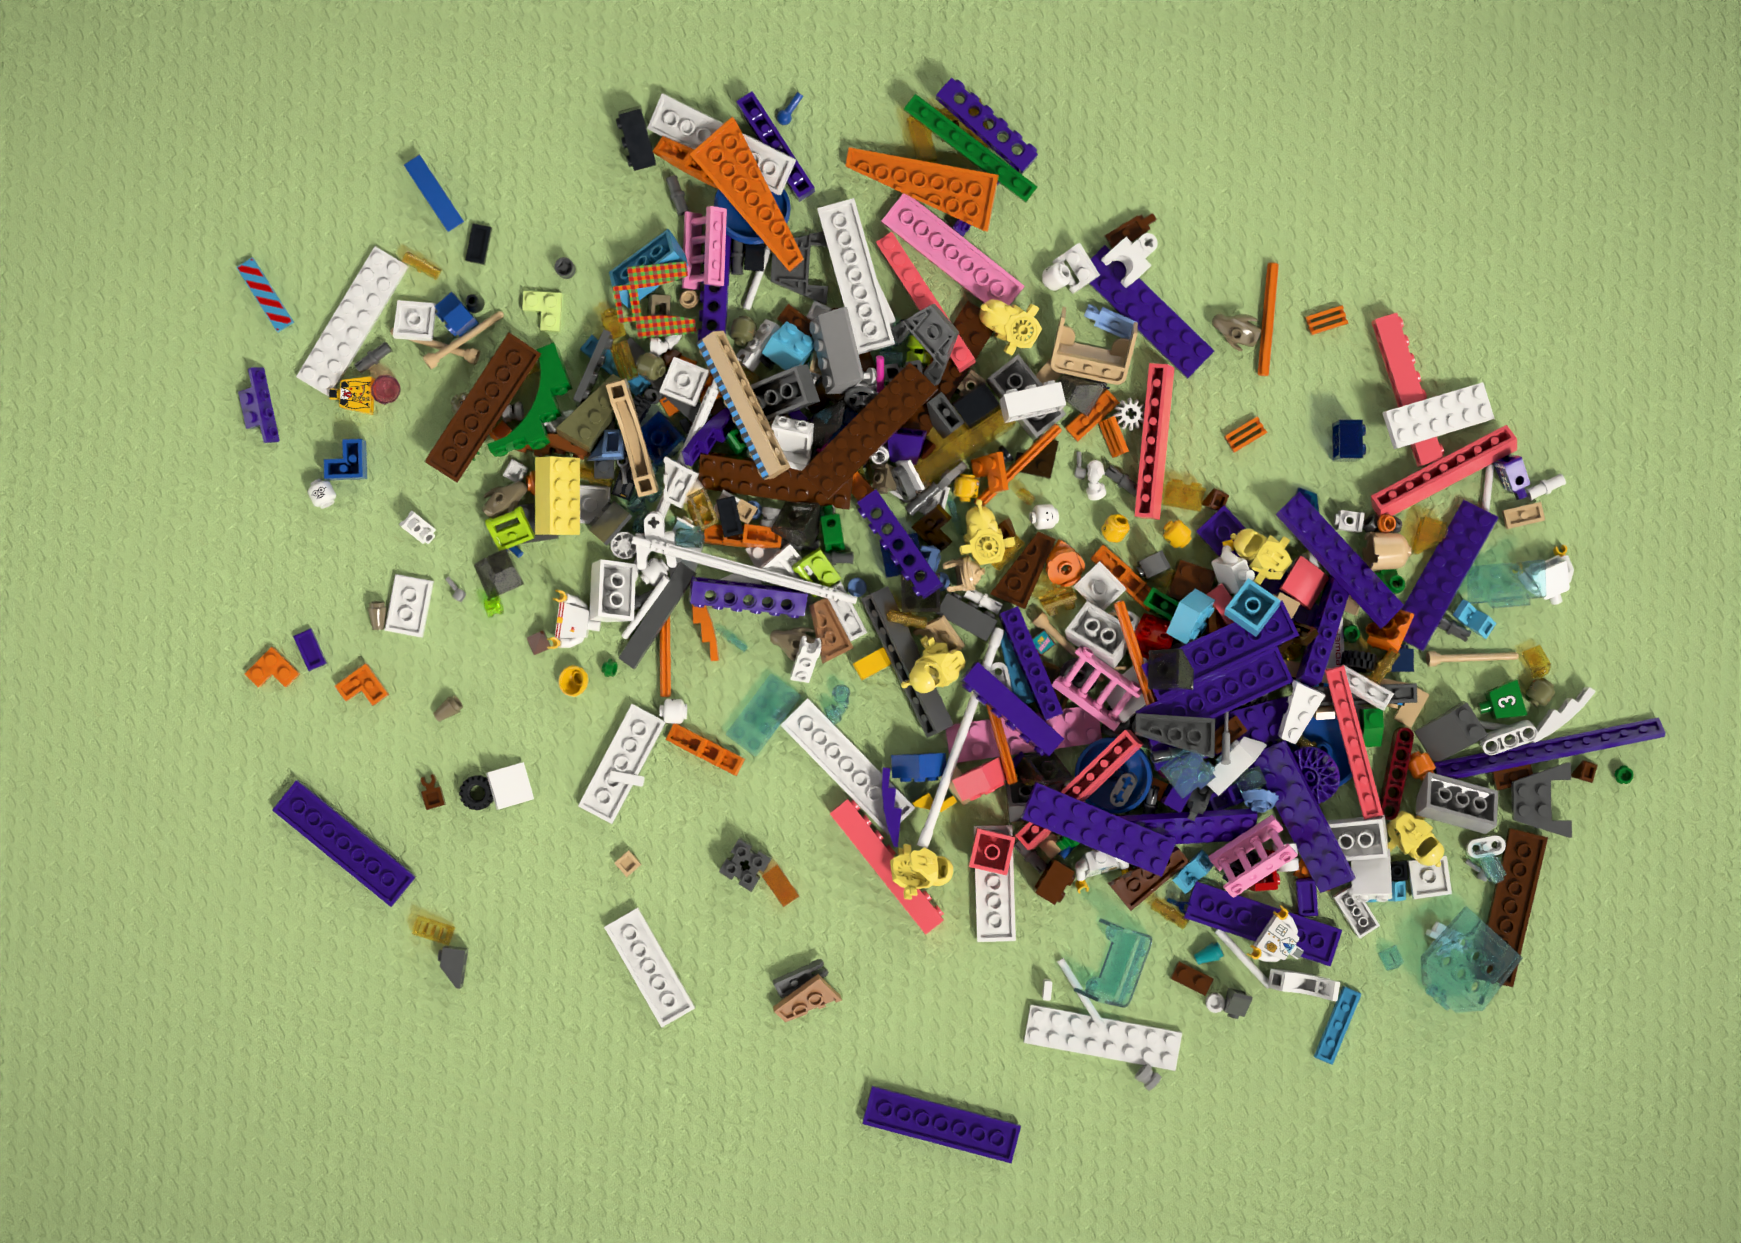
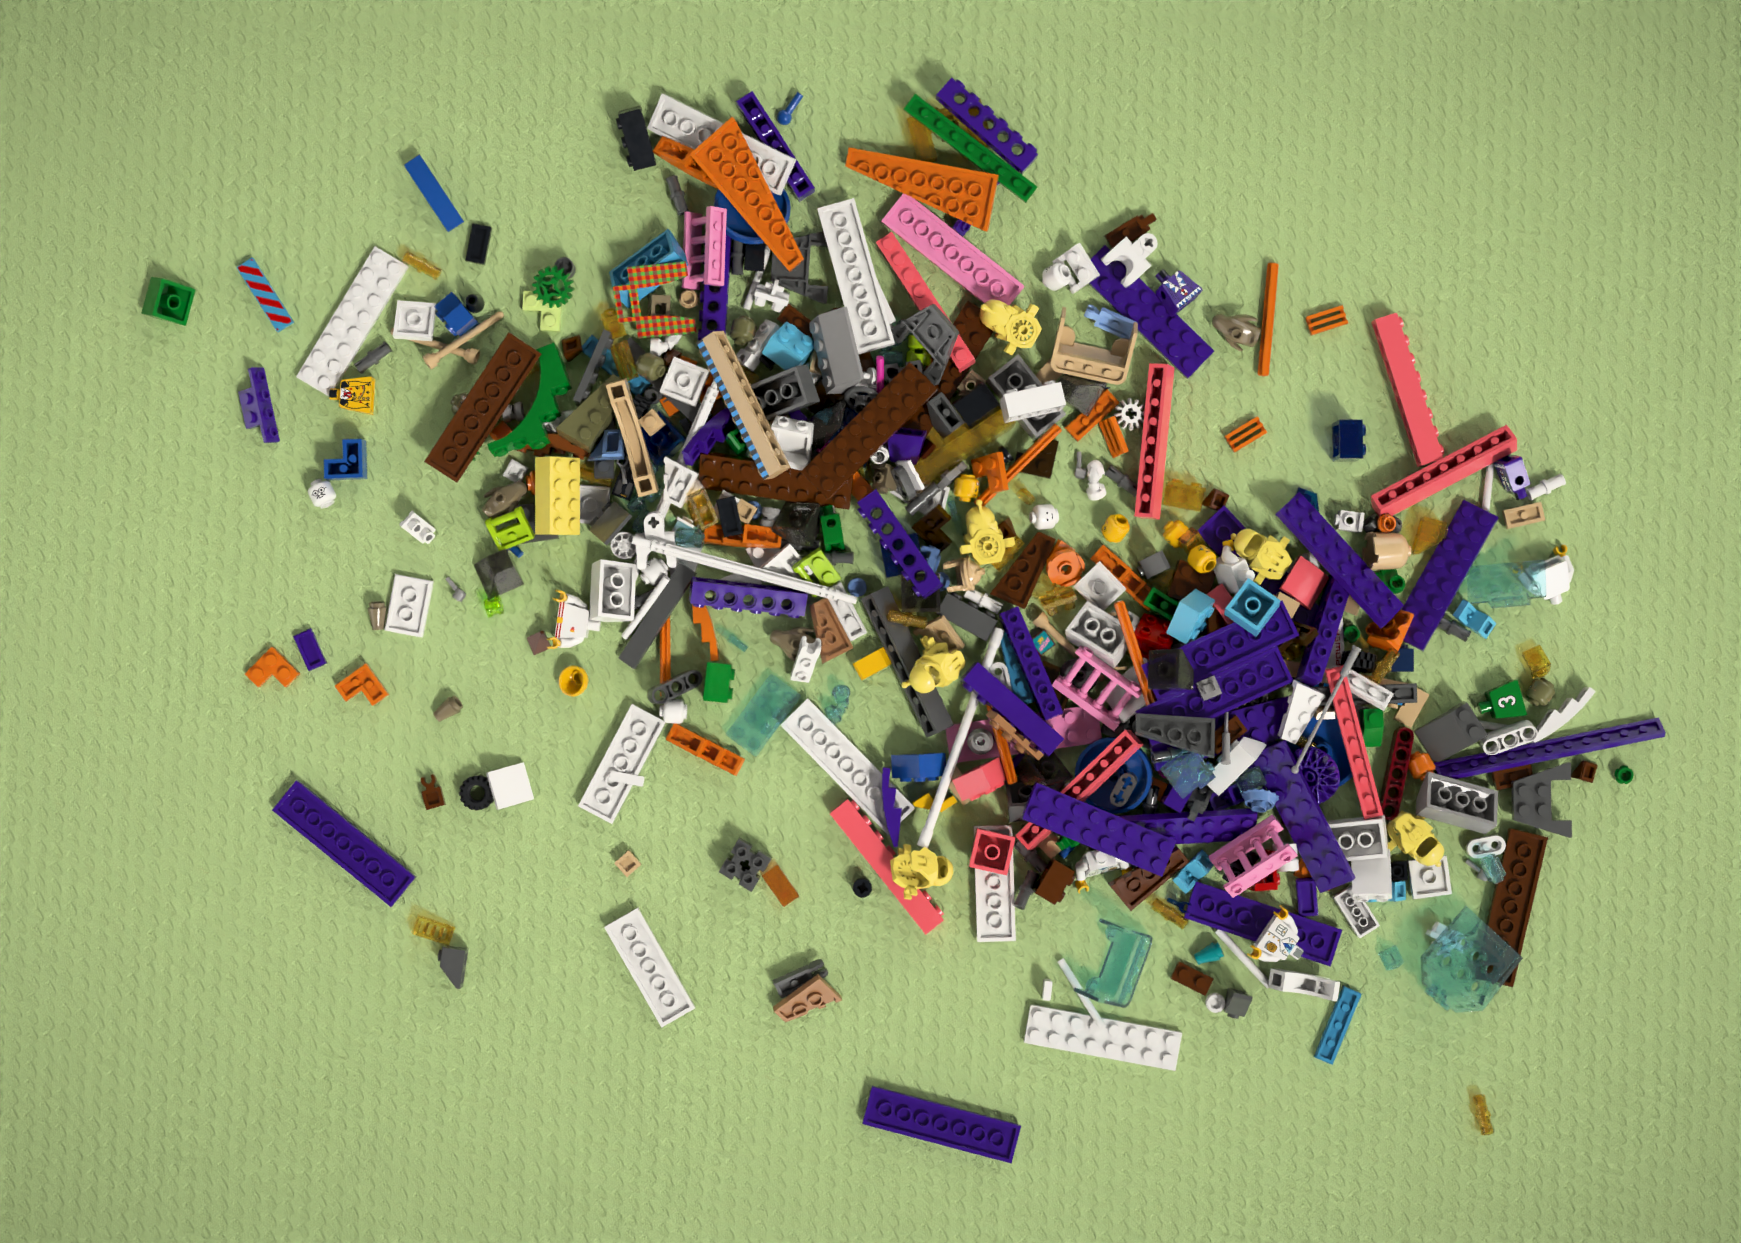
clear pink hair [371,375,401,405] -> none
green plate [602,659,618,677] -> none
white tile [807,300,832,321] -> none
light grey wheel [1135,1064,1162,1091] -> none
white plate [1382,382,1495,449] -> none
tan piece [1426,651,1519,667] -> none
none -> green slope [141,277,196,326]
none -> green gear [532,265,575,308]
none -> reddish brown slope [561,335,583,362]
none -> tan plate [639,408,666,436]
none -> dark grey beam [647,670,703,704]
none -> green slope [703,662,736,703]
none -> white hips [754,279,790,313]
none -> black wheel [853,877,872,898]
none -> light grey cone [967,728,994,755]
none -> medium nougat wing [986,709,1044,760]
none -> dark grey pin [1013,870,1039,910]
none -> dark purple torso [1155,269,1203,317]
none -> clear yellow slope [1177,527,1206,555]
none -> yellow head [1187,545,1216,573]
none -> light grey tile [1195,676,1222,701]
none -> light grey piece [1291,645,1362,774]
none -> clear yellow pin [1472,1094,1494,1135]

